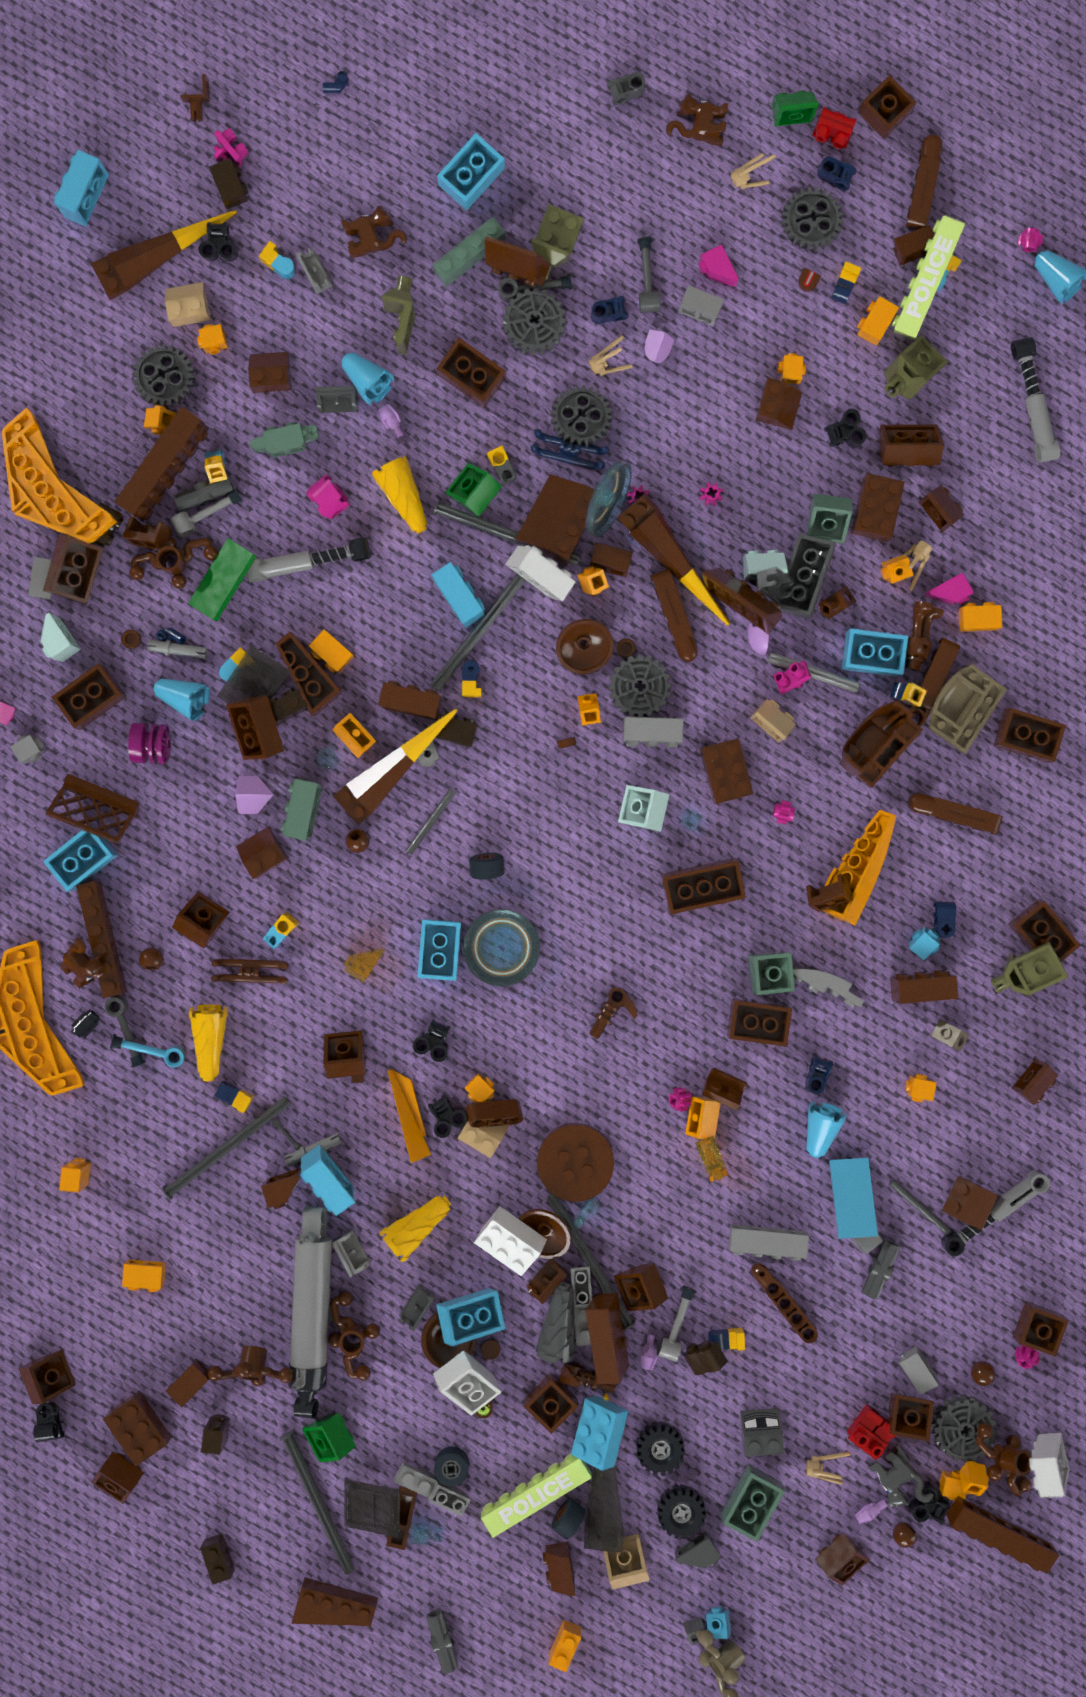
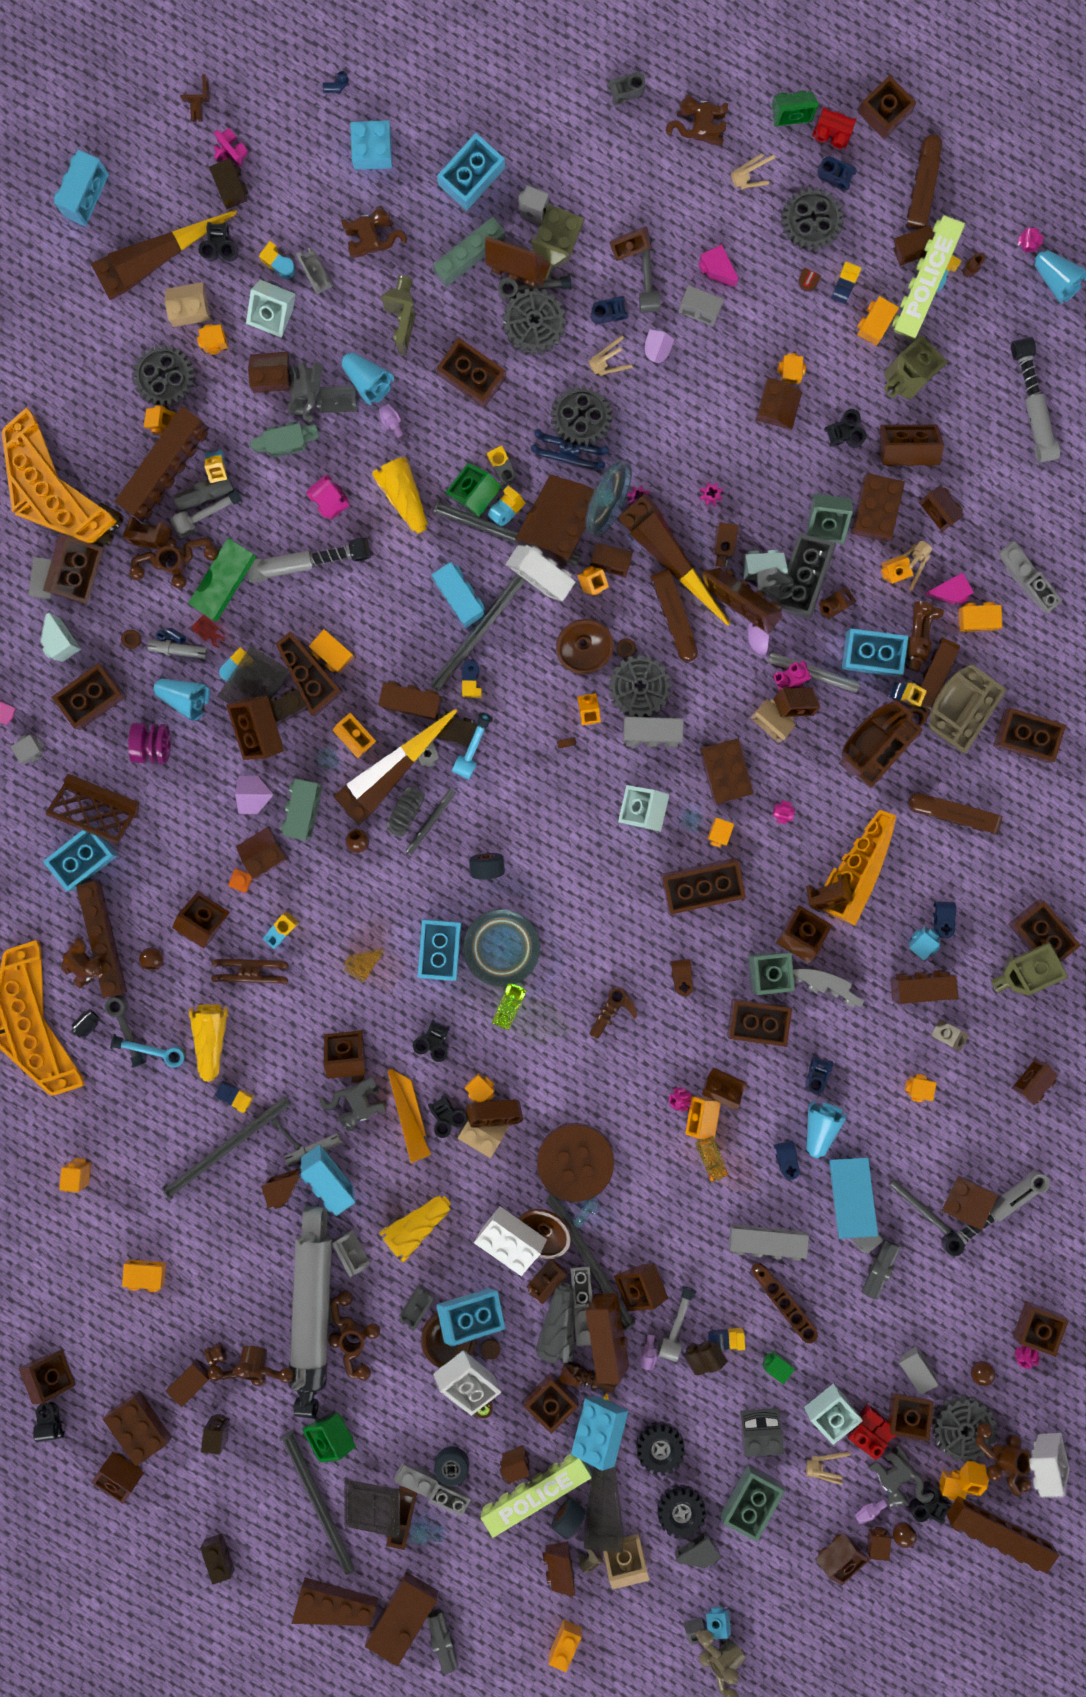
none -> clear red plate [191,614,226,648]
none -> reddish brown wheel [204,1342,227,1367]
none -> orange plate [228,868,252,893]
none -> light aqua slope [246,280,296,338]
none -> dark grey animal [287,362,322,423]
none -> dark grey animal [319,1077,387,1132]
none -> medium azure brick [350,121,393,170]
none -> reddish brown brick [365,1572,438,1667]
none -> dark grey gear [386,786,425,837]
none -> medium azure piece [452,712,493,780]
none -> leg [488,486,526,526]
none -> clear neon green brick [492,983,526,1031]
none -> reddish brown brick [499,1445,530,1485]
none -> light grey brick [518,185,549,225]
none -> dark tan tile [578,1548,603,1573]
none -> reddish brown slope [609,226,651,261]
none -> reddish brown piece [670,959,693,996]
none -> light orange brick [707,818,734,848]
none -> reddish brown torso [712,522,739,568]
none -> green brick [763,1350,795,1385]
none -> reddish brown brick [774,686,821,717]
none -> dark blue piece [774,1140,800,1180]
none -> reddish brown brick [776,905,832,963]
none -> light aqua slope [804,1383,863,1445]
none -> reddish brown brick [866,1527,892,1561]
none -> reddish brown pin [963,252,985,278]
none -> light grey slope [998,541,1062,613]

